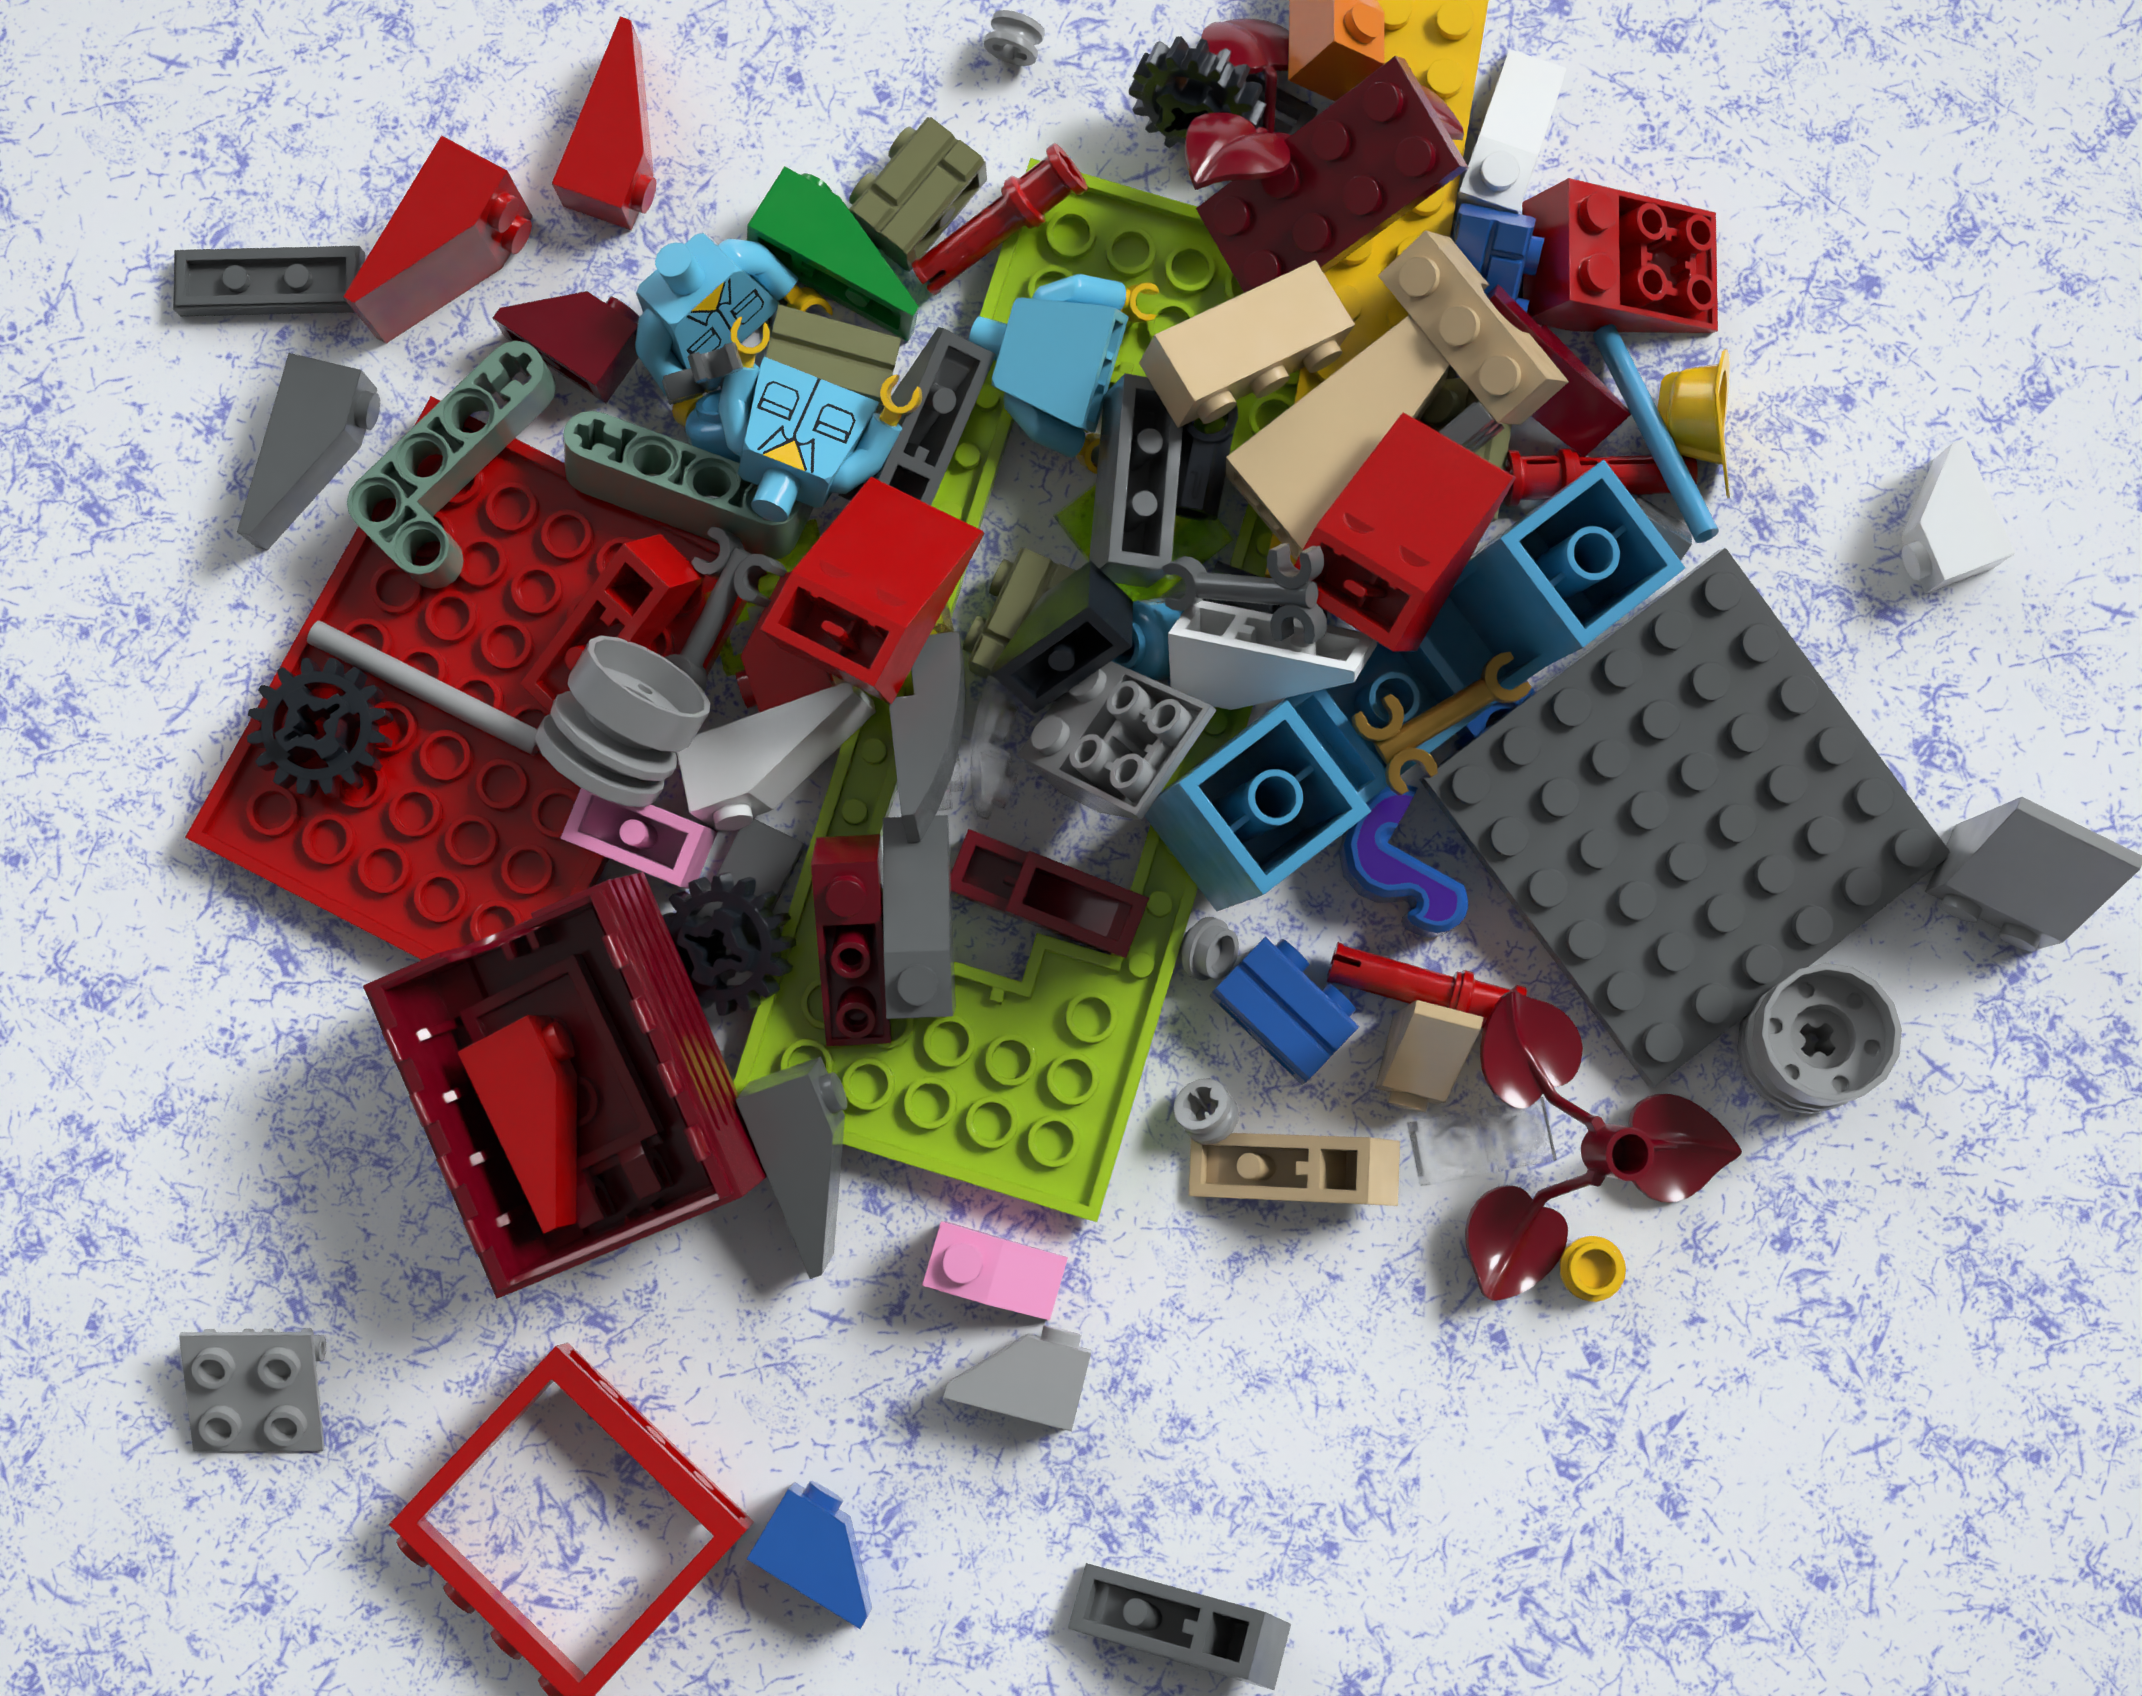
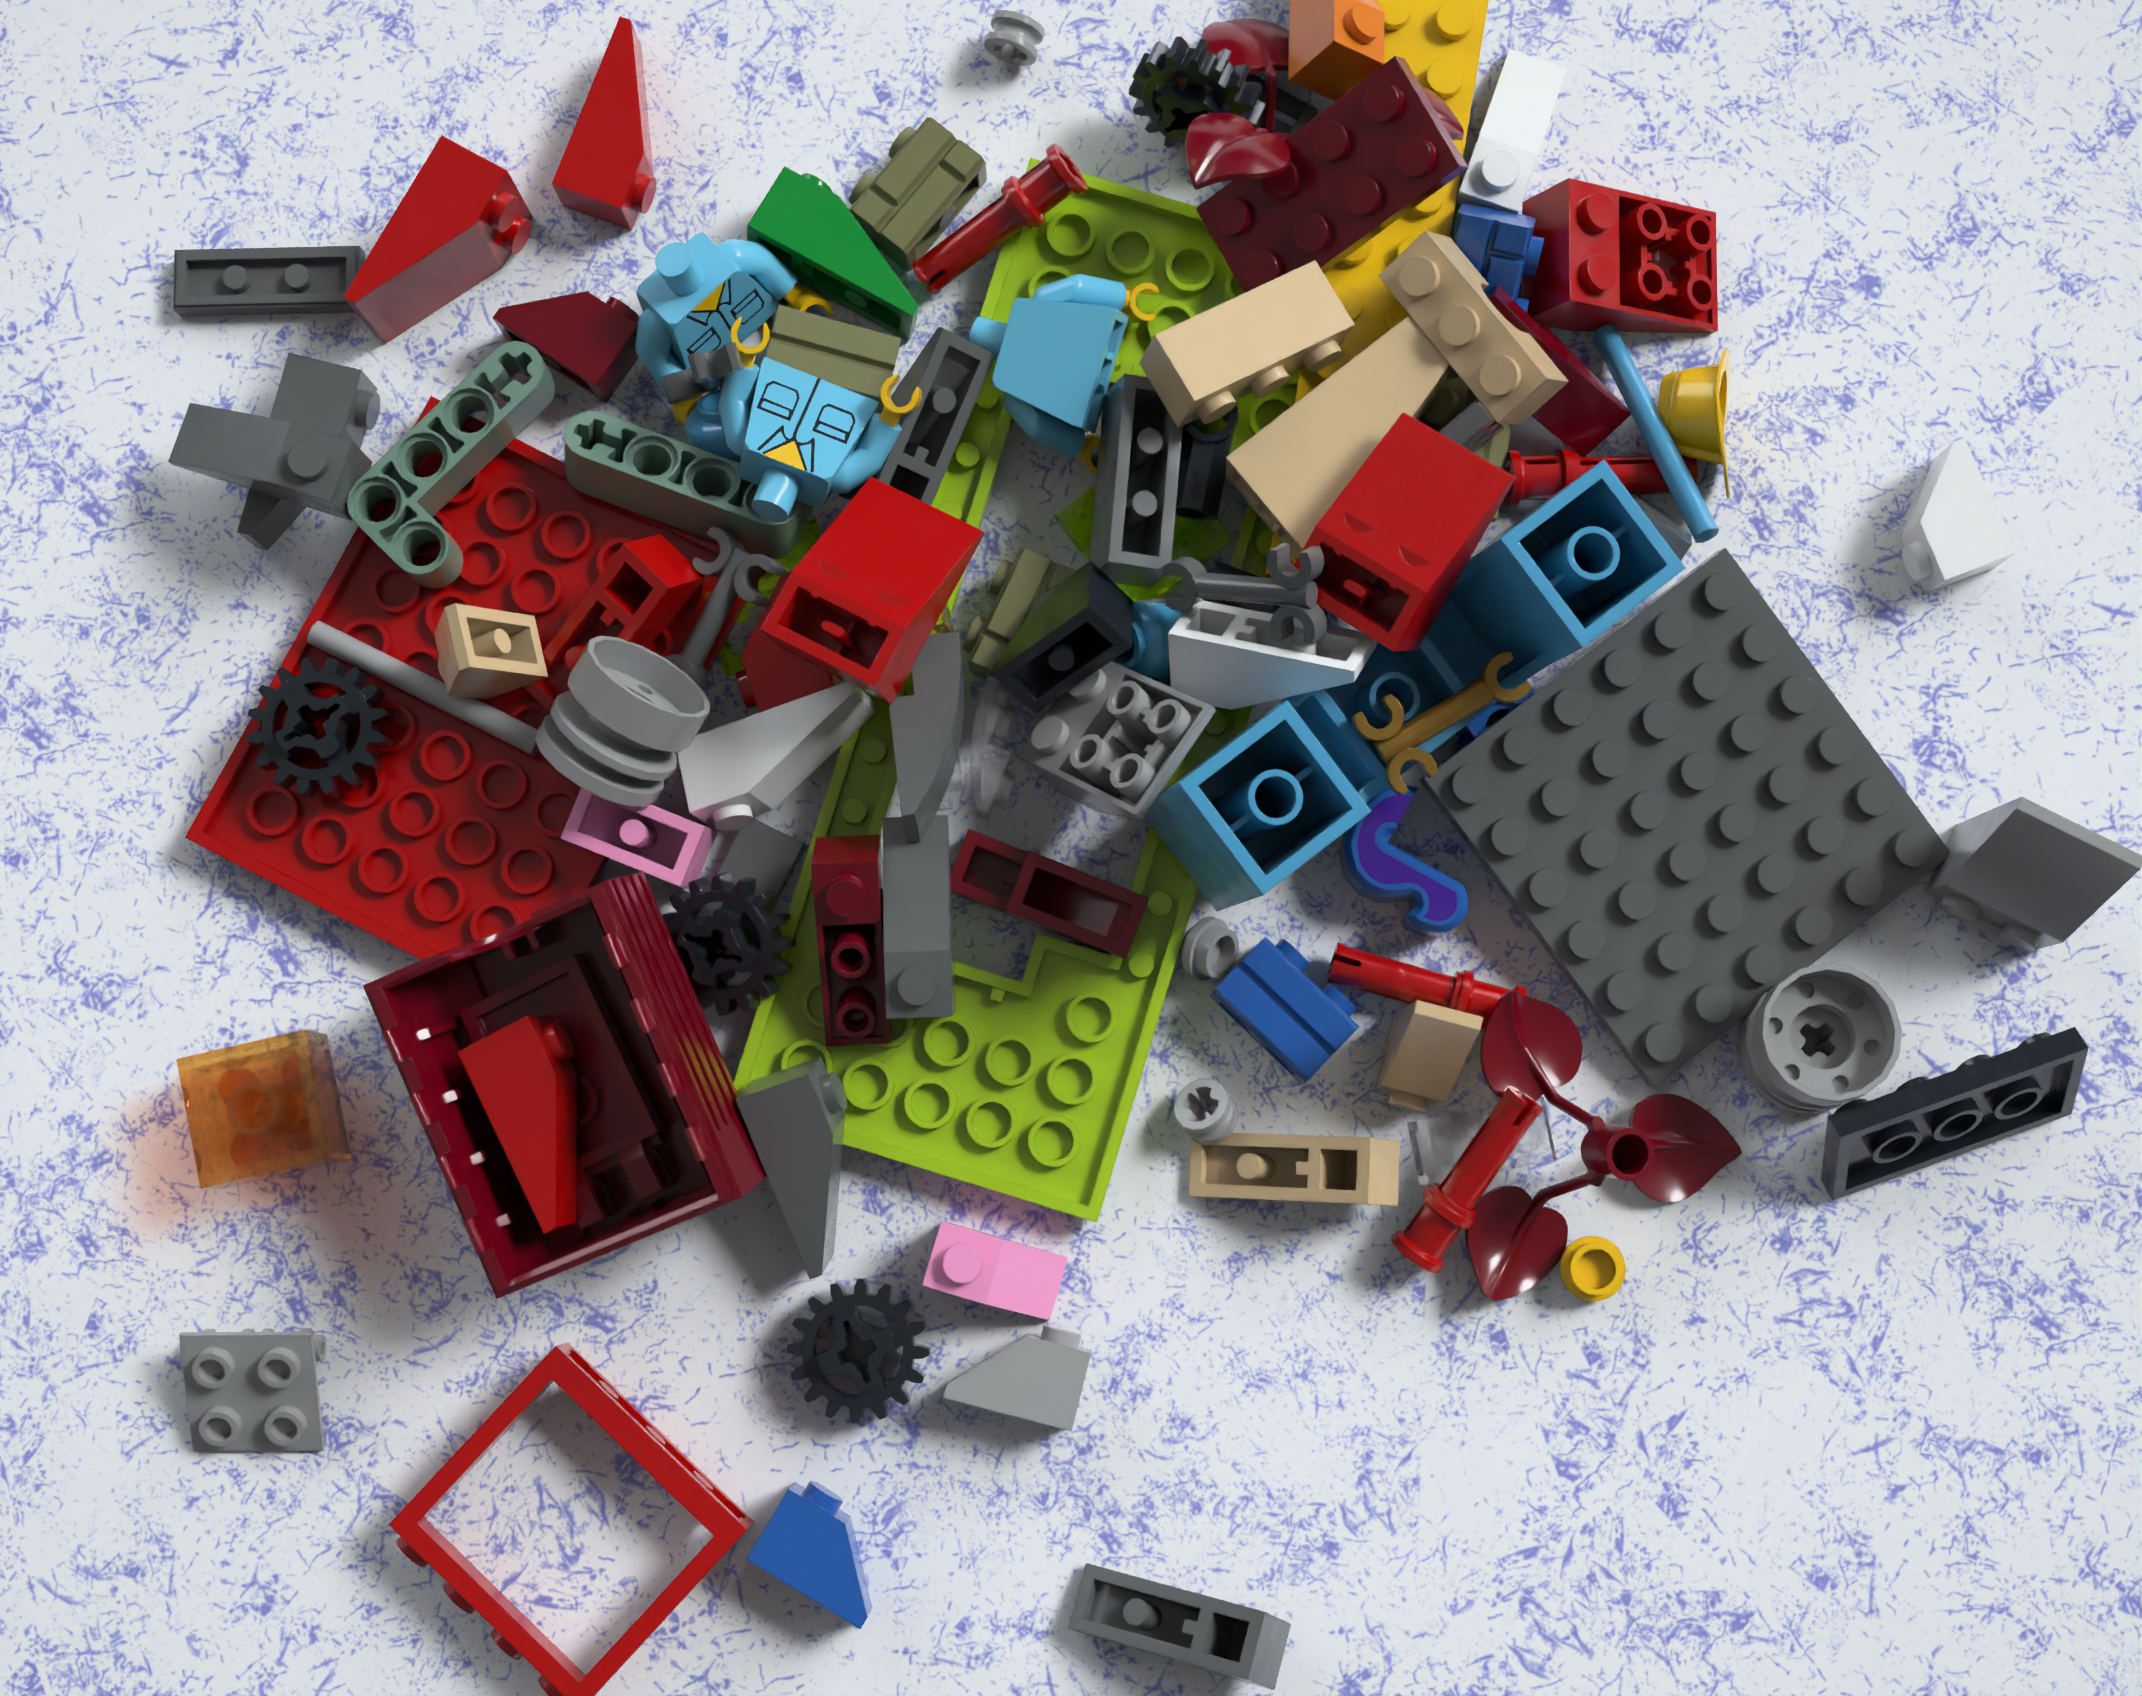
none -> dark grey slope [168,403,372,521]
none -> clear orange brick [176,1029,352,1189]
none -> tan slope [434,603,548,700]
none -> black gear [787,1278,931,1423]
none -> red pin [1391,1086,1544,1274]
none -> black plate [1821,1027,2089,1201]

